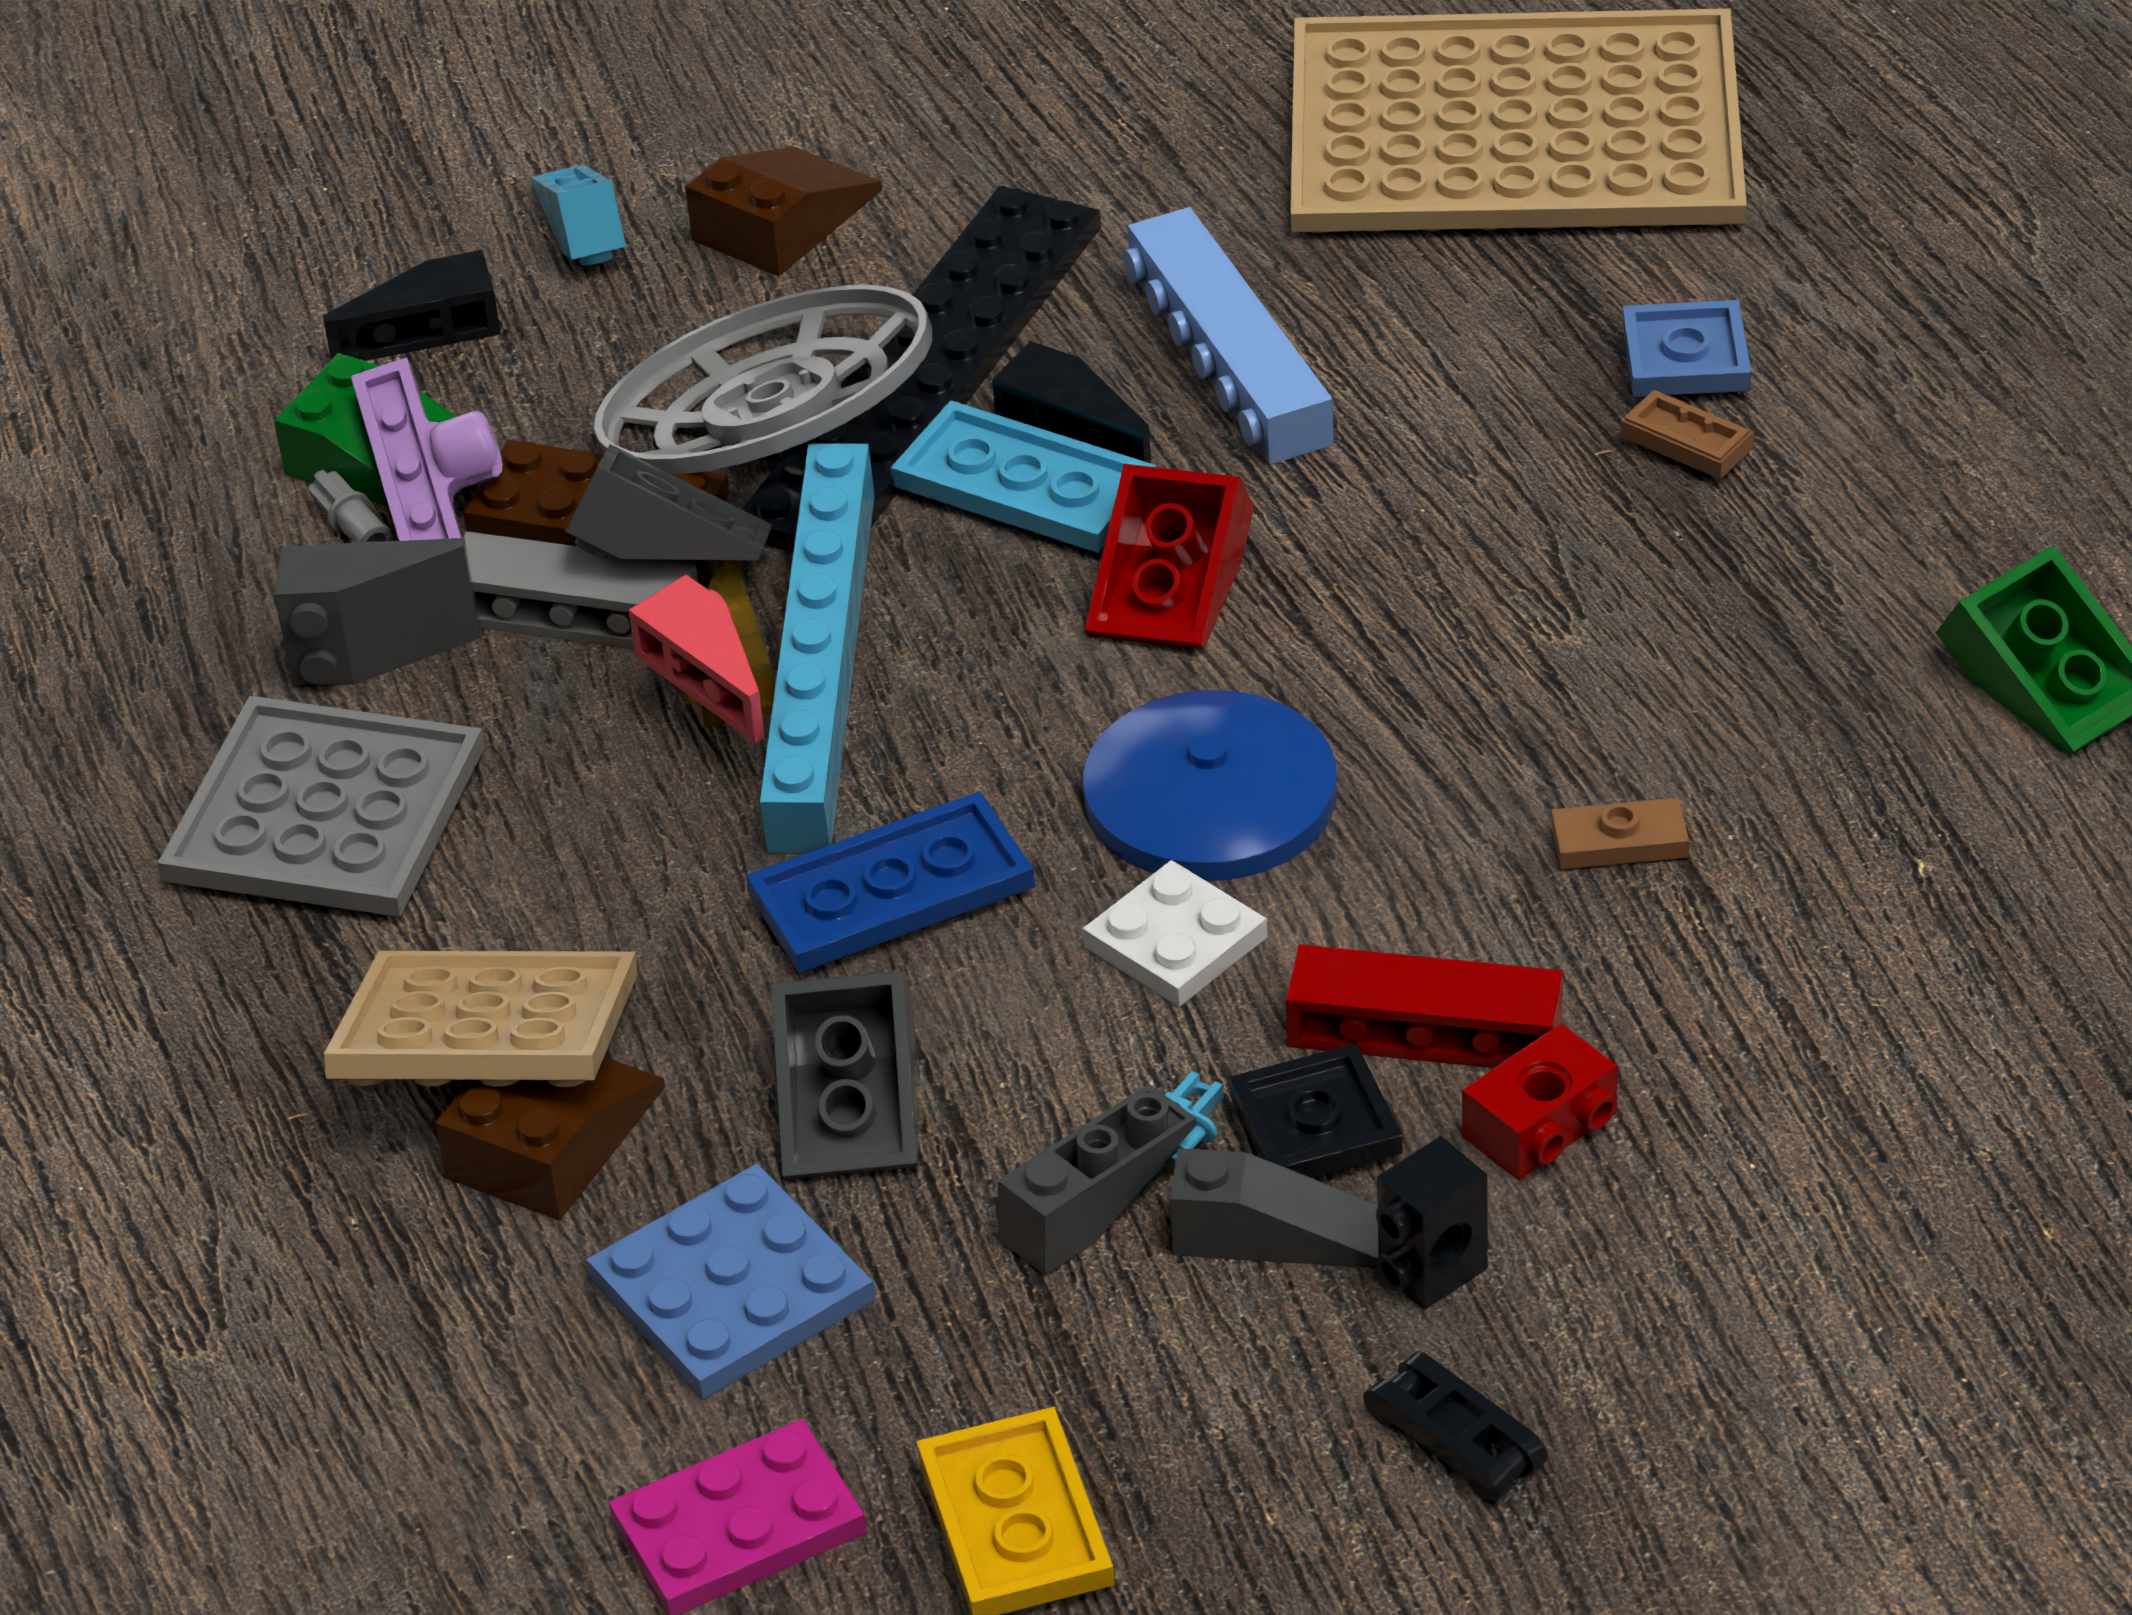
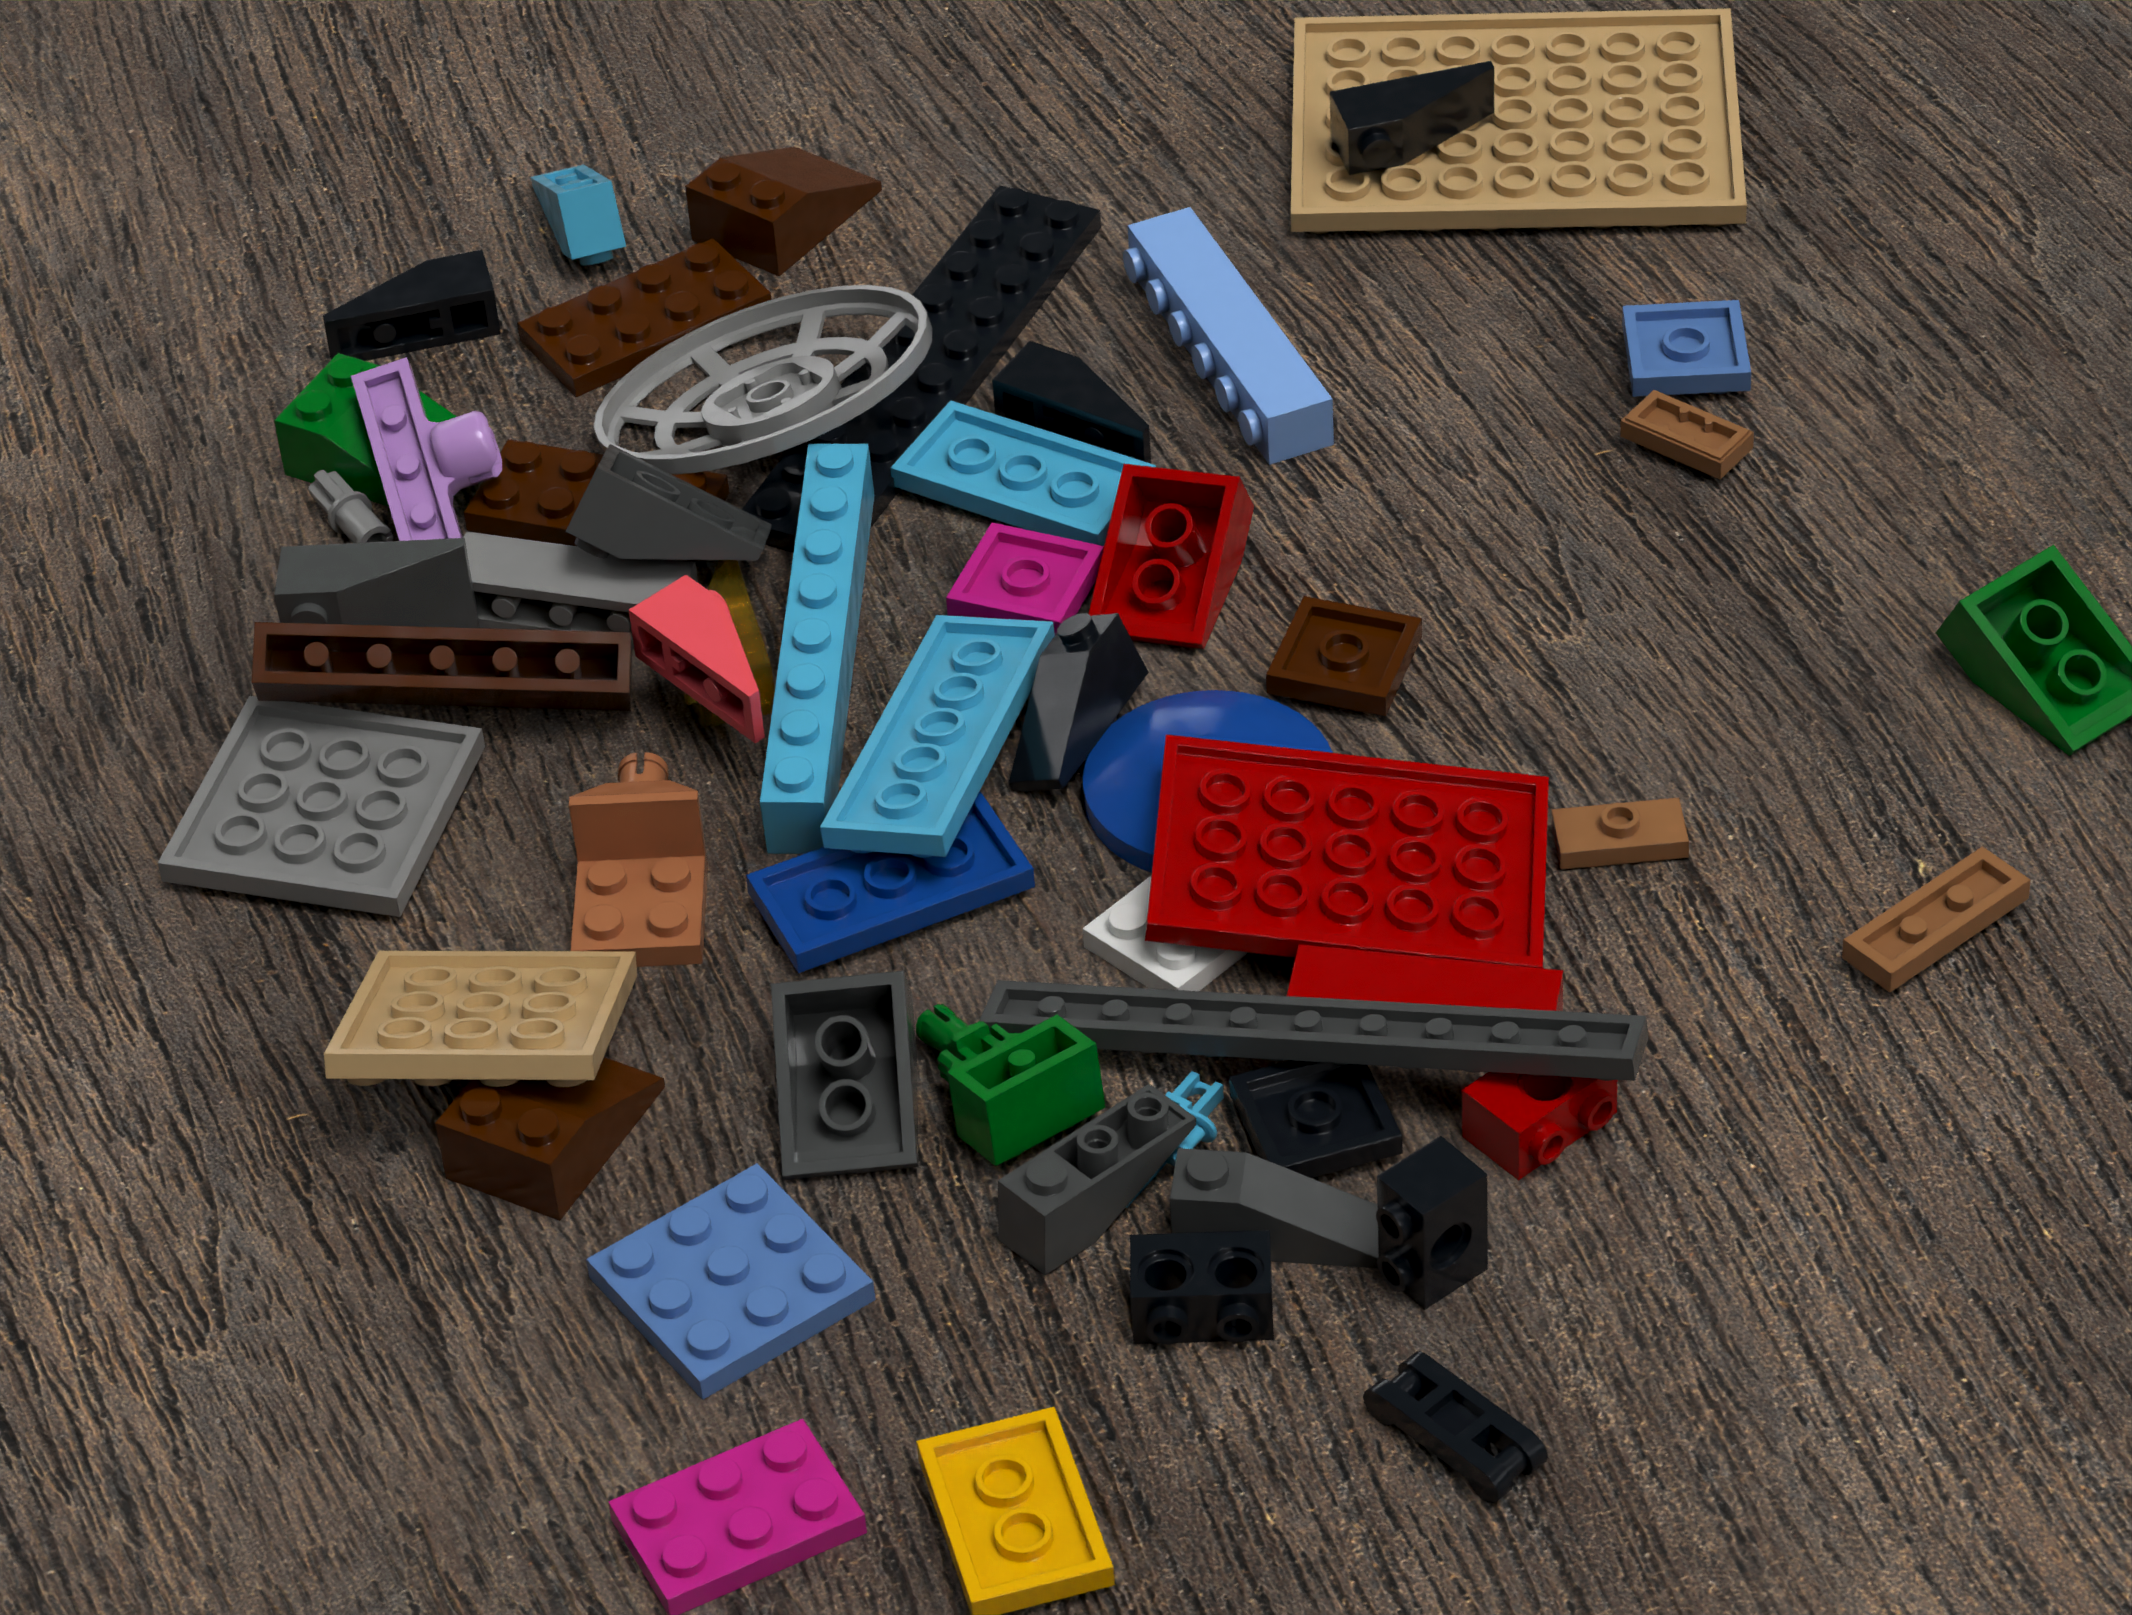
none -> reddish brown brick [252,622,633,711]
none -> reddish brown plate [517,238,772,397]
none -> nougat plate [569,752,708,967]
none -> medium azure plate [820,615,1055,858]
none -> green brick [916,1004,1106,1166]
none -> dark pink plate [946,522,1104,635]
none -> dark grey plate [979,980,1649,1081]
none -> black slope [1009,613,1149,792]
none -> black brick [1130,1230,1274,1345]
none -> red plate [1145,734,1549,968]
none -> reddish brown plate [1266,596,1422,716]
none -> black slope [1330,61,1494,175]
none -> medium nougat plate [1842,846,2031,992]

